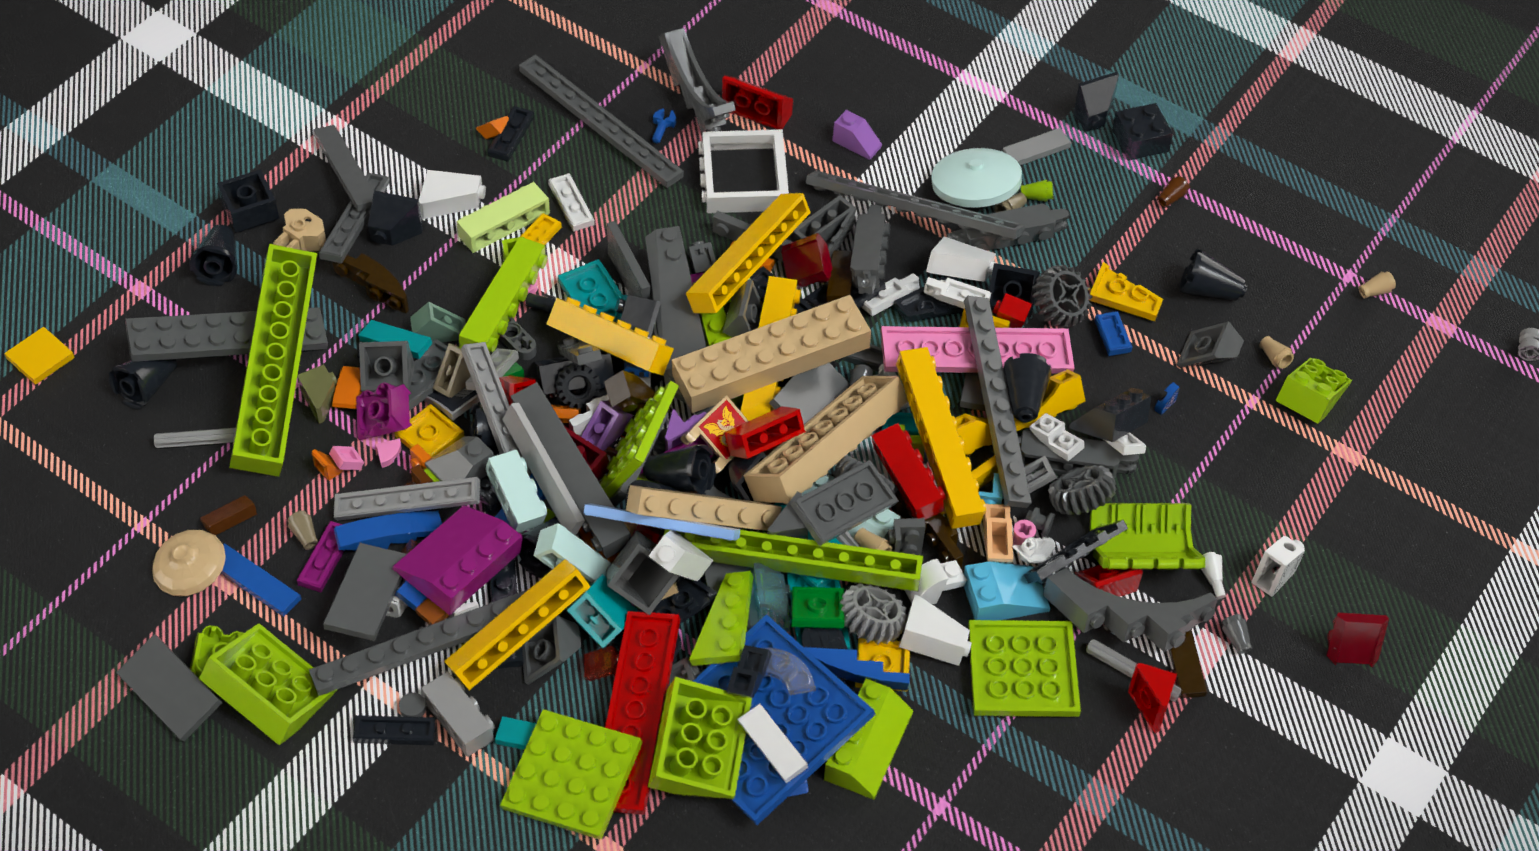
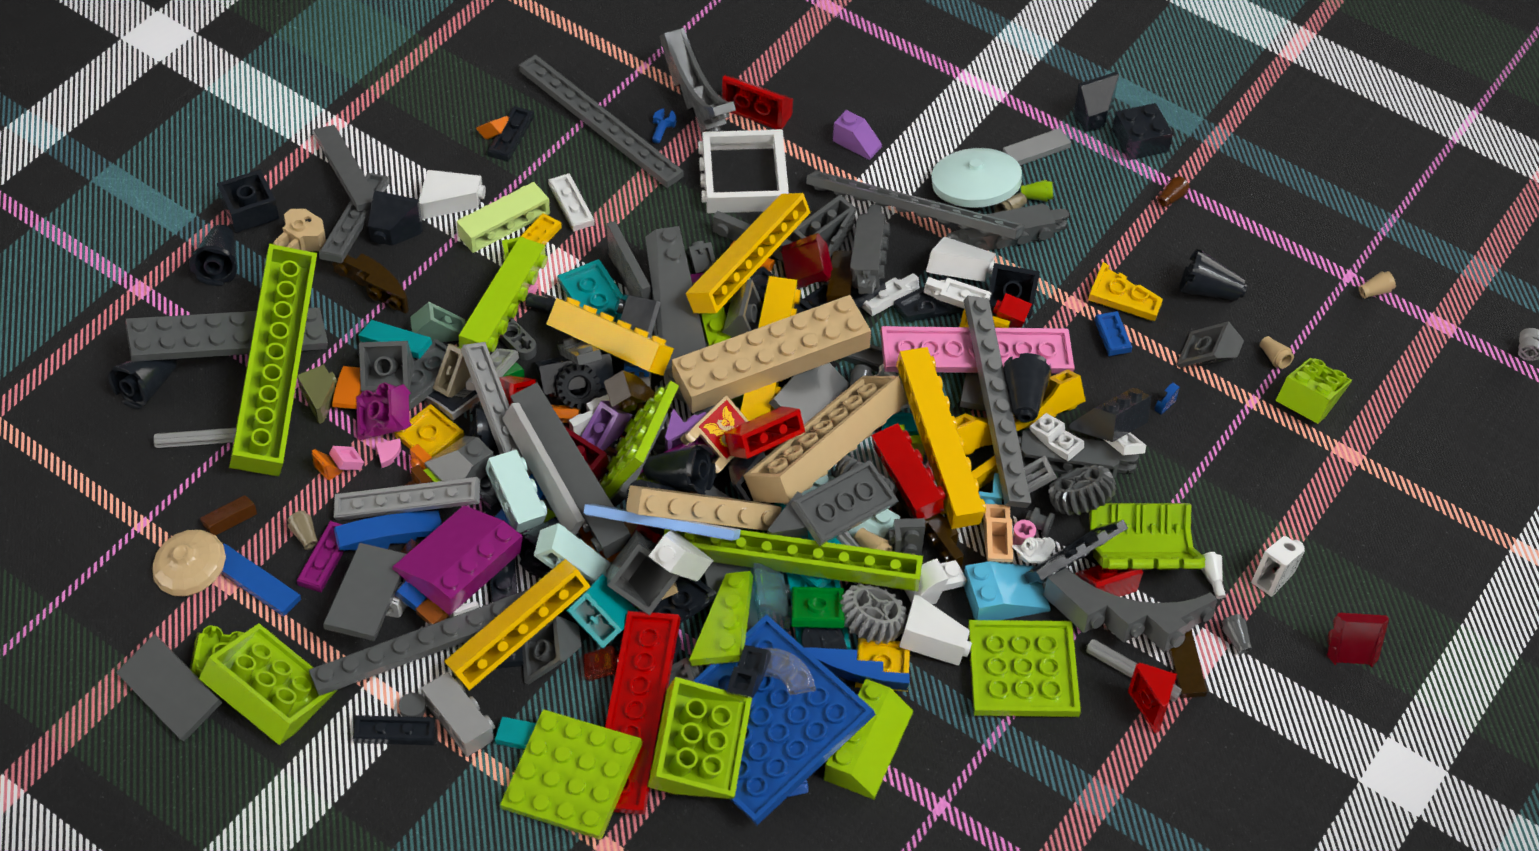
yellow tile [4,327,75,385] -> none
white tile [738,704,808,783] -> none
dark grey gear [1032,265,1093,328] -> none

